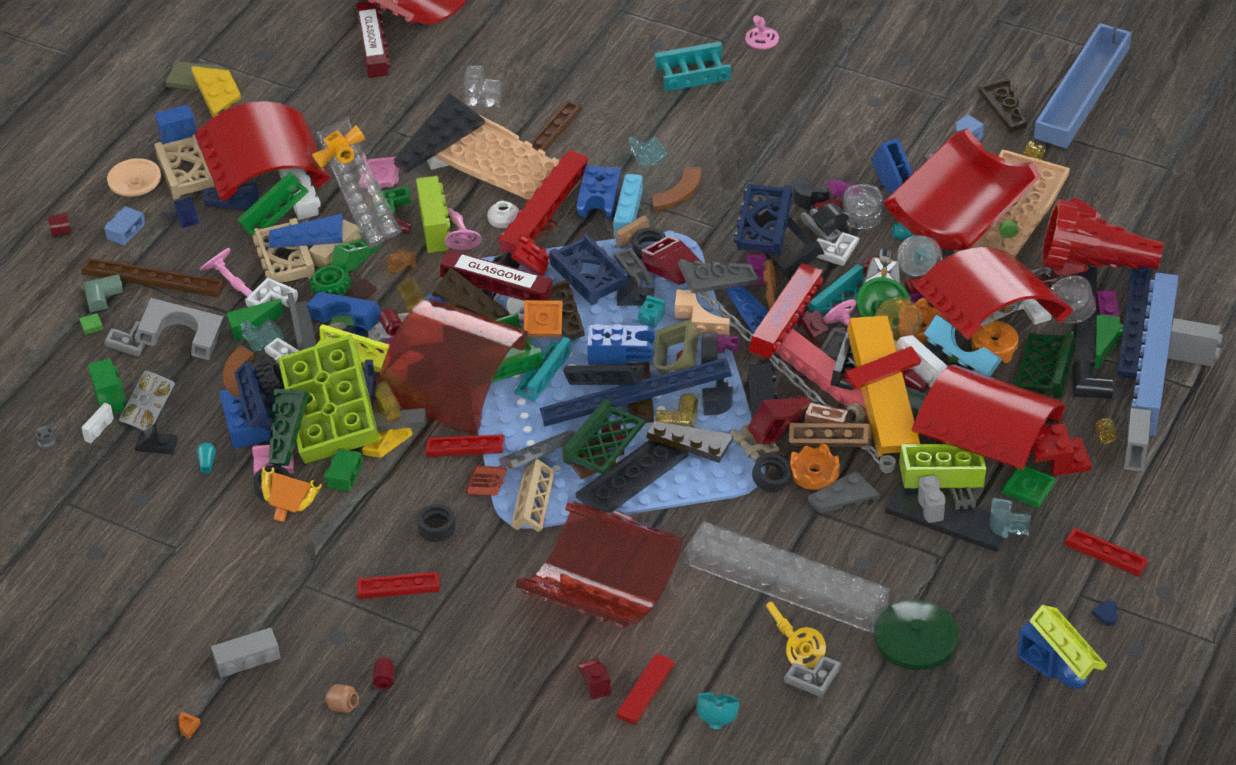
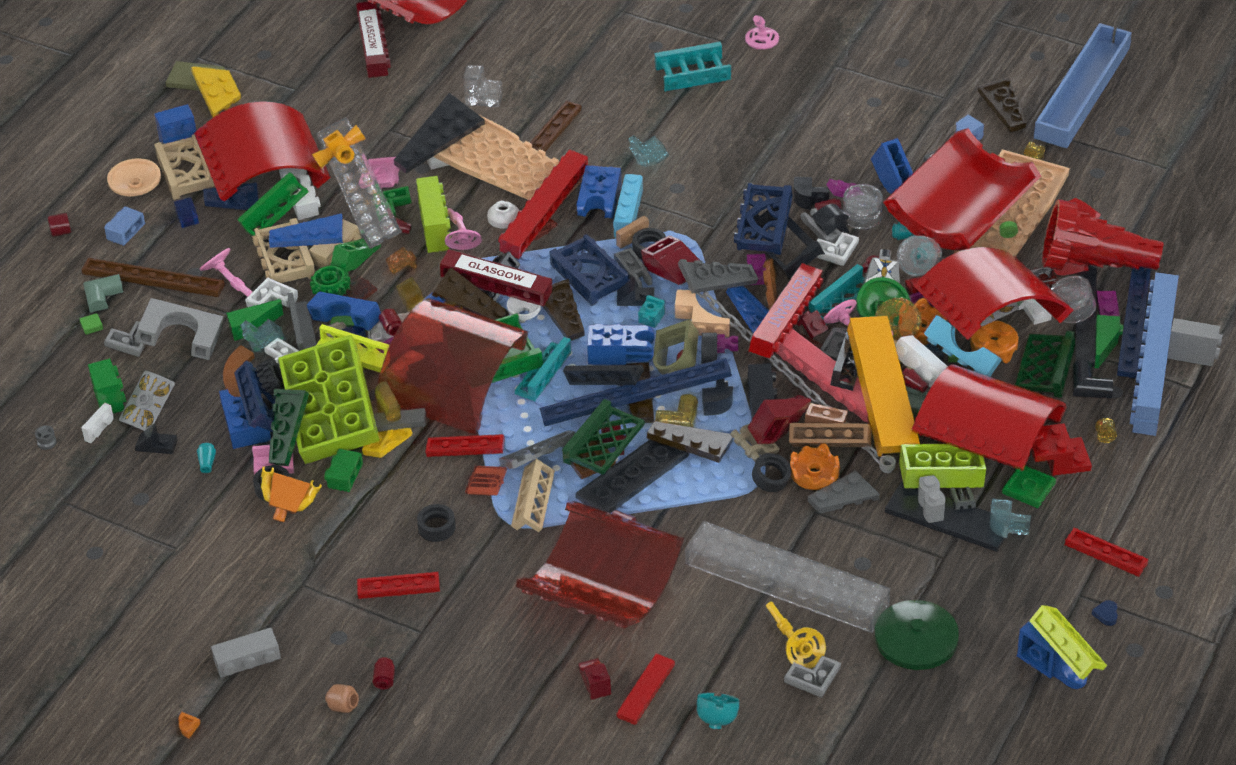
dark blue wing [364,360,376,410] -> none
red plate [511,235,550,276] -> none
orange plate [524,300,562,338] -> none
dark orange tile [652,167,701,211] -> none
dark tan piece [844,403,865,424] -> none
red tile [845,346,922,390] -> none
light grey brick [1124,408,1151,472] -> none

